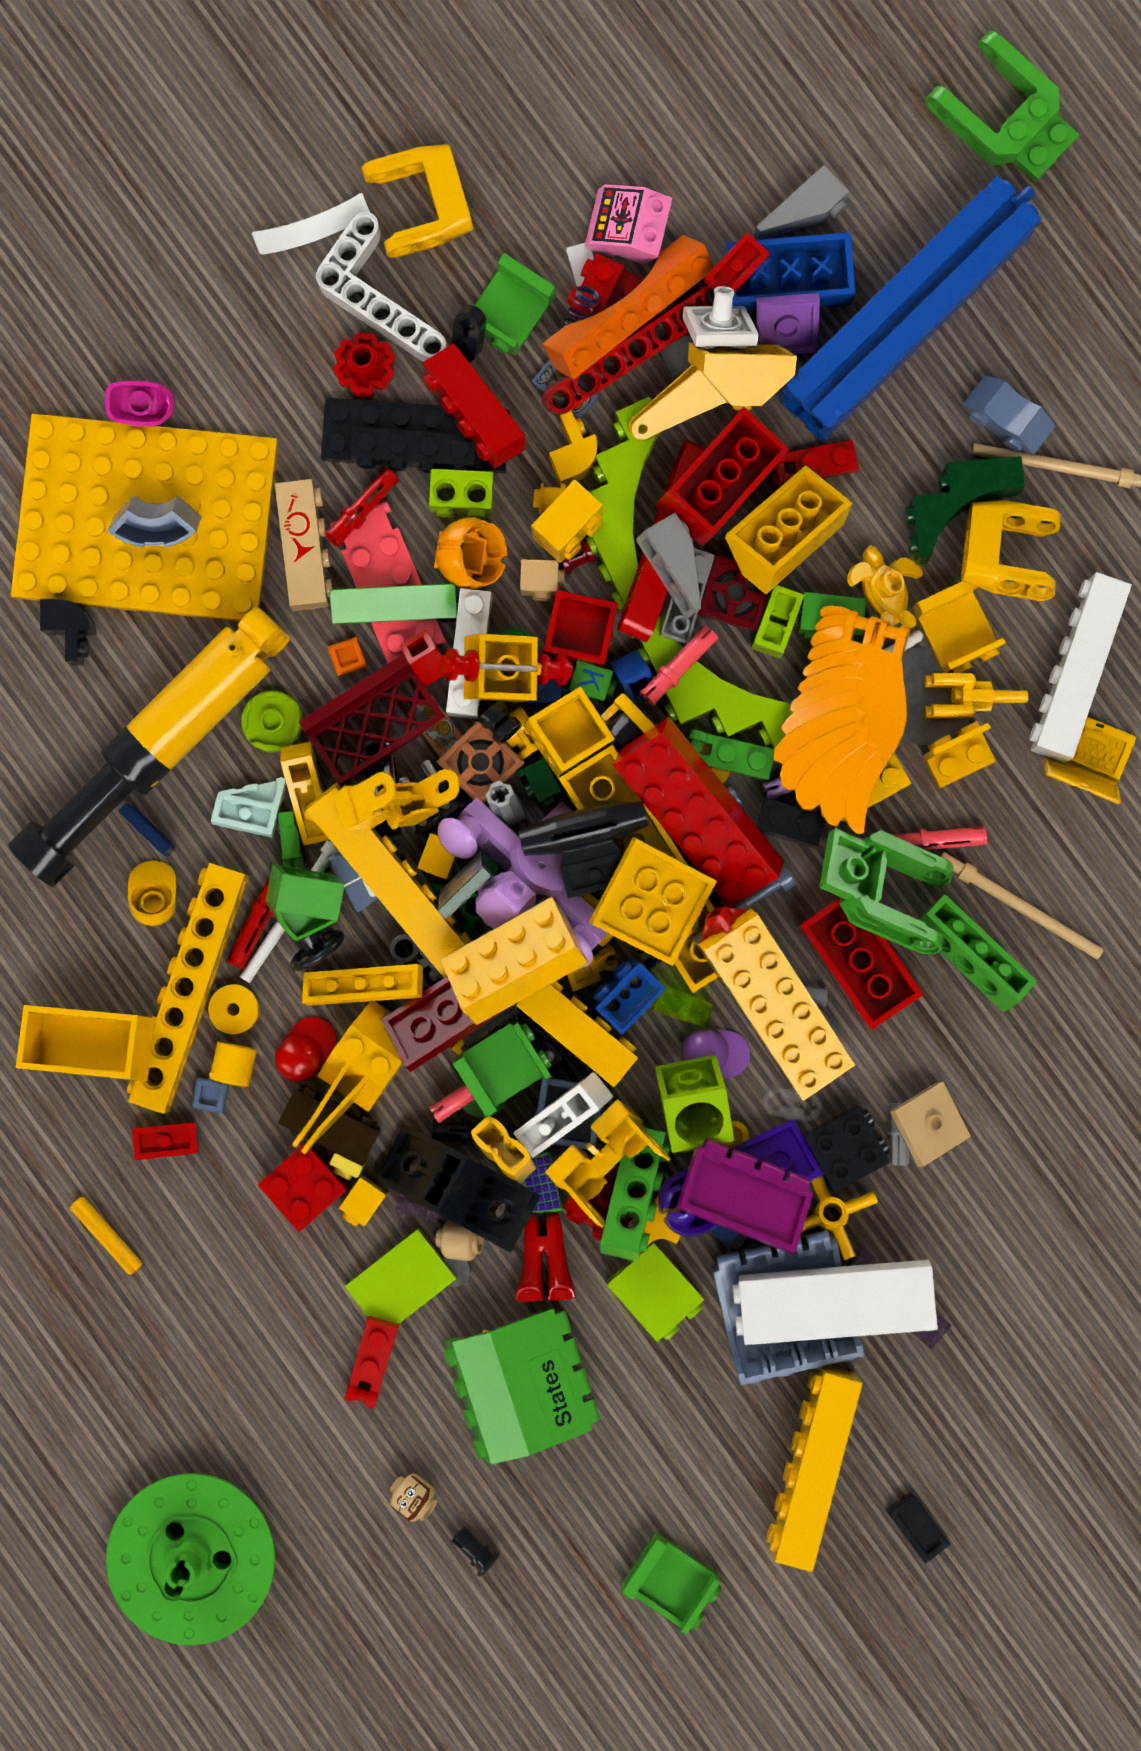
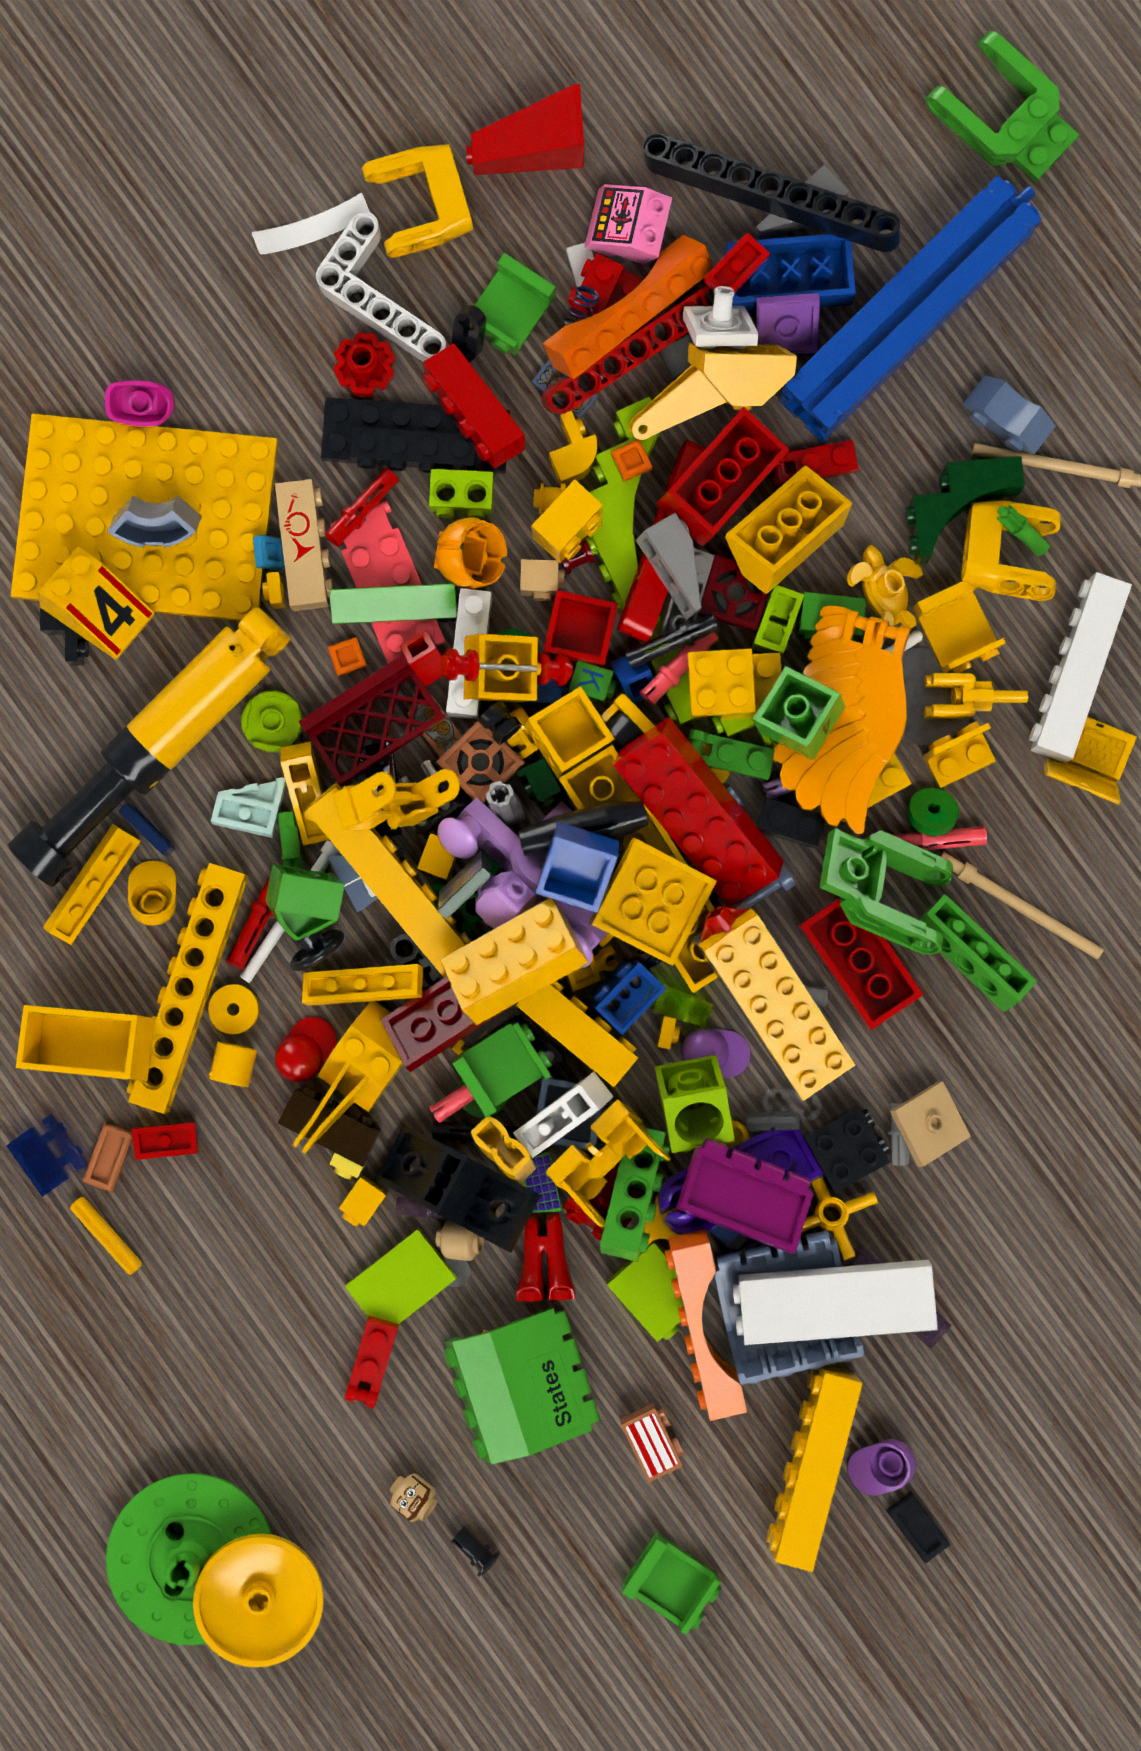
sand blue tile [192,1077,229,1114] -> none
red piece [258,1141,350,1232] -> none
none -> clear blue plate [6,1114,88,1197]
none -> yellow slope [38,546,155,661]
none -> yellow plate [43,824,141,945]
none -> nougat tile [82,1122,133,1193]
none -> yellow dish [193,1534,324,1667]
none -> dark azure tile [253,535,285,570]
none -> yellow plate [262,572,286,609]
none -> red slope [466,84,584,175]
none -> blue piece [536,822,620,913]
none -> orange tile [611,439,652,482]
none -> brick [620,1403,685,1483]
none -> black pin [625,613,720,669]
none -> black beam [642,133,900,252]
none -> yellow plate [656,1016,681,1050]
none -> arch [665,1229,747,1421]
none -> yellow bracket [687,649,781,720]
none -> dark grey piece [746,1111,801,1131]
none -> bright green brick [753,666,845,760]
none -> medium lavender cap [848,1439,916,1496]
none -> green piece [907,788,959,836]
none -> bright green piece [996,505,1050,557]

